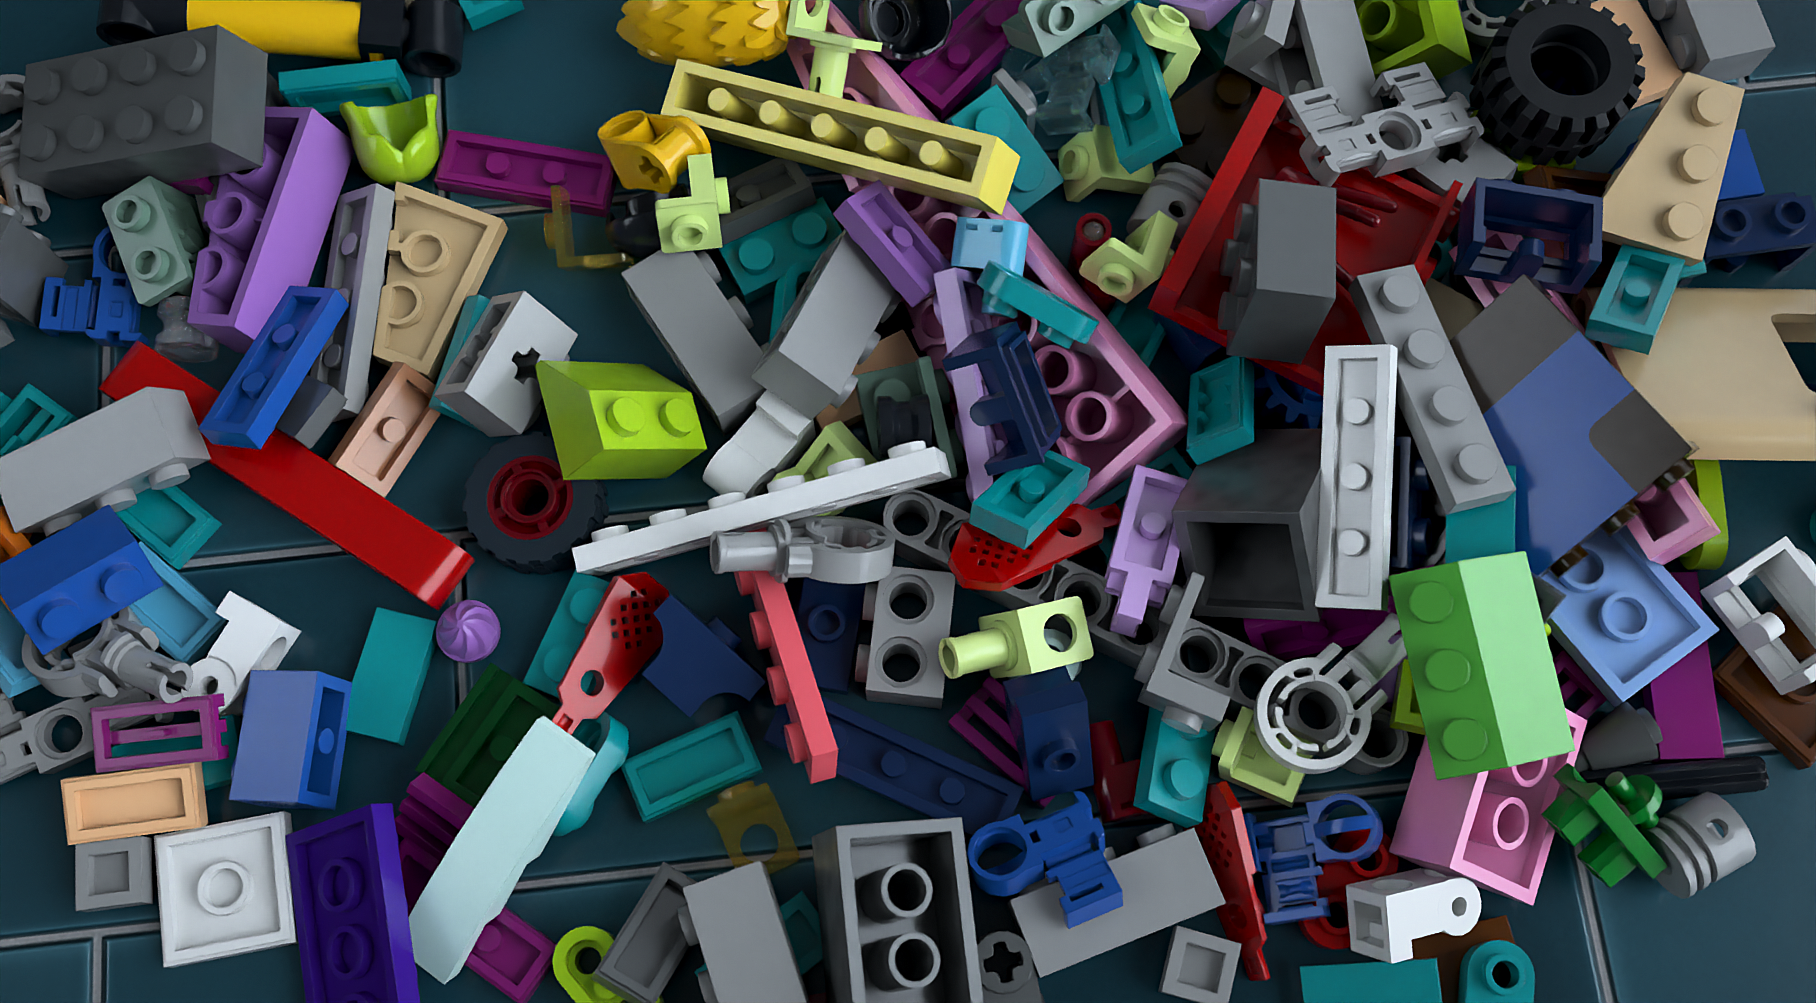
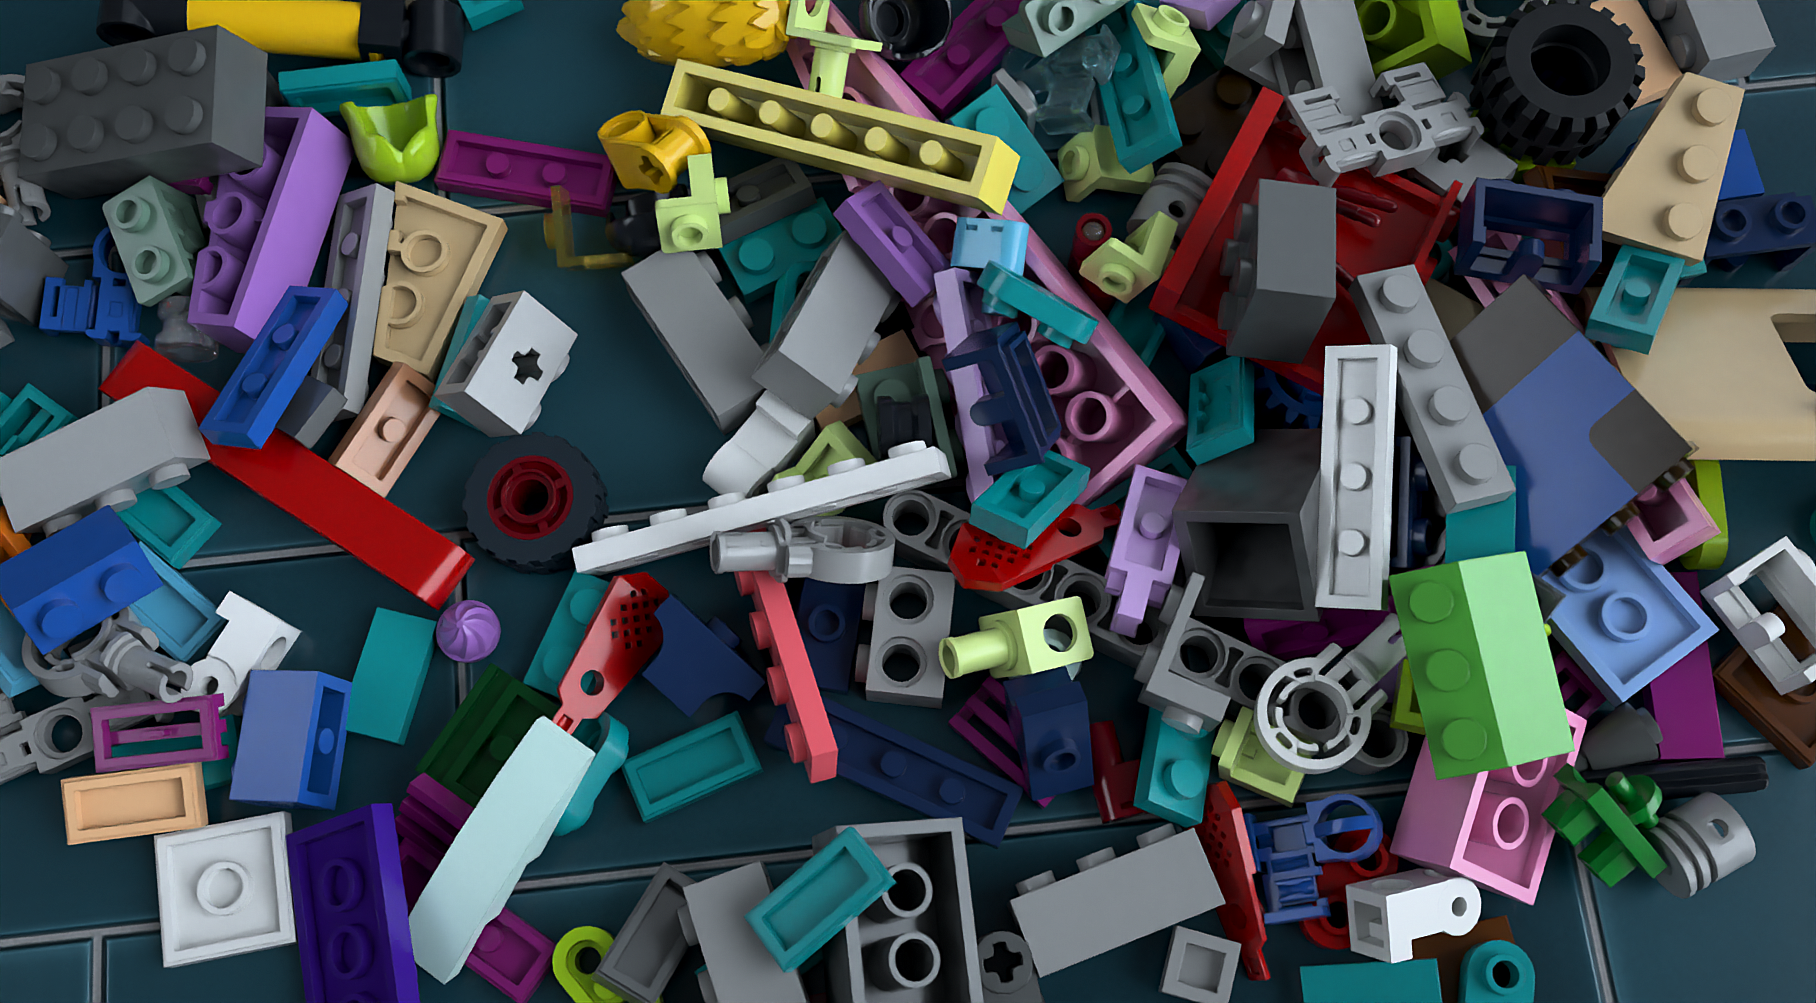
light grey plate [75,836,153,912] -> none
lime slope [535,360,707,480] -> none
clear yellow bracket [706,780,800,875] -> none
blue piece [967,791,1123,929] -> none
none -> teal tile [744,826,896,973]

